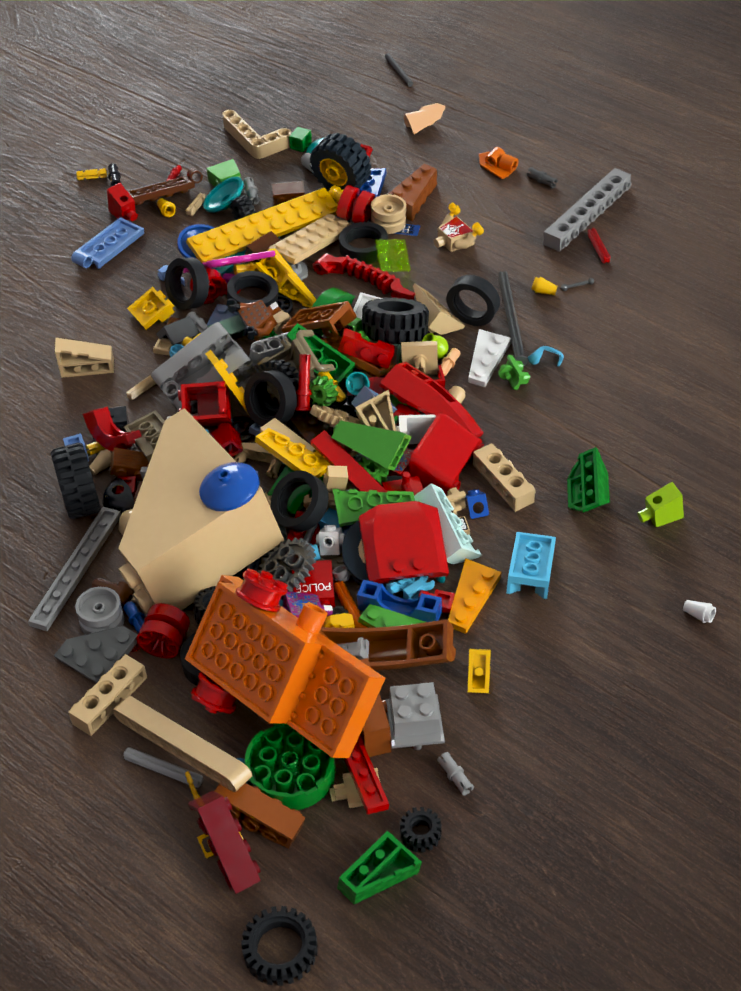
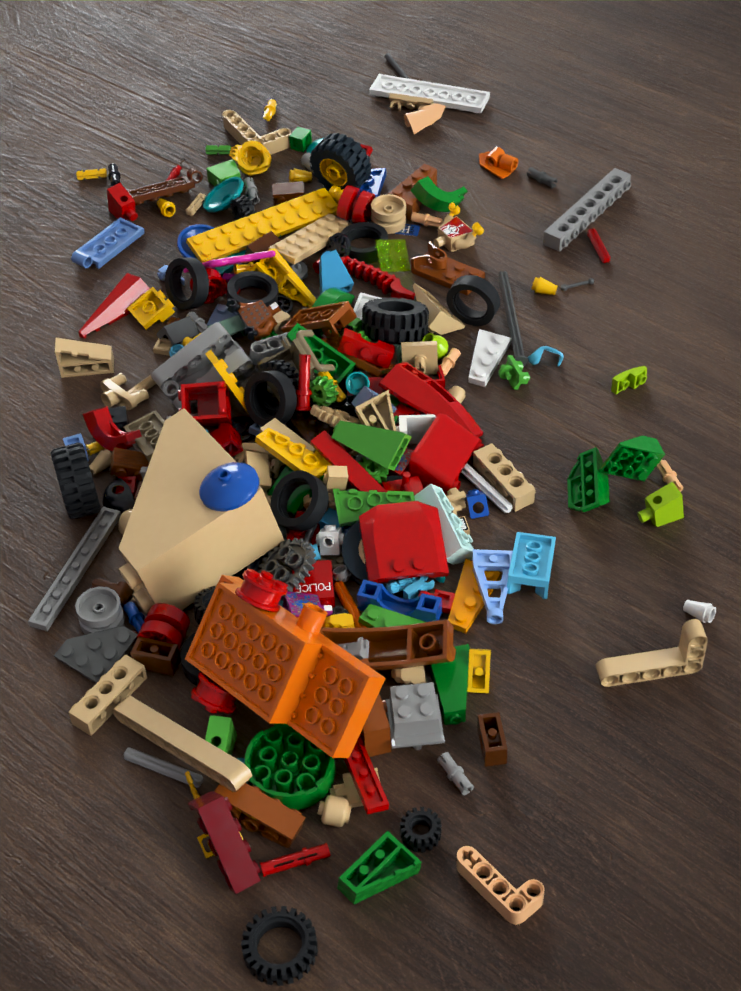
none -> wedge [78,273,150,339]
none -> tan connector [100,373,149,410]
none -> reddish brown brick [131,636,181,676]
none -> bright green piece [205,145,231,155]
none -> bright green torso [205,715,237,756]
none -> yellow helmet [229,141,271,176]
none -> tan brick [240,451,272,493]
none -> red pin [260,843,331,877]
none -> yellow axle [263,99,277,121]
none -> yellow cone [289,168,312,182]
none -> tan head [317,795,352,828]
none -> dark azure slope [319,250,354,295]
none -> black wheel [326,233,351,257]
none -> white plate [369,74,490,113]
none -> tan plate [389,93,434,111]
none -> tan rock [391,666,427,685]
none -> green arch [410,176,468,212]
none -> light nougat axle [411,212,443,228]
none -> dark orange plate [411,241,485,296]
none -> green slope [428,644,470,725]
none -> light nougat beam [457,846,544,925]
none -> white axle [461,463,513,513]
none -> light blue plate [472,549,513,624]
none -> reddish brown brick [477,712,508,767]
none -> tan beam [595,619,708,687]
none -> green slope [599,436,665,481]
none -> lime slope [611,366,647,395]
none -> light nougat axle [657,460,683,492]

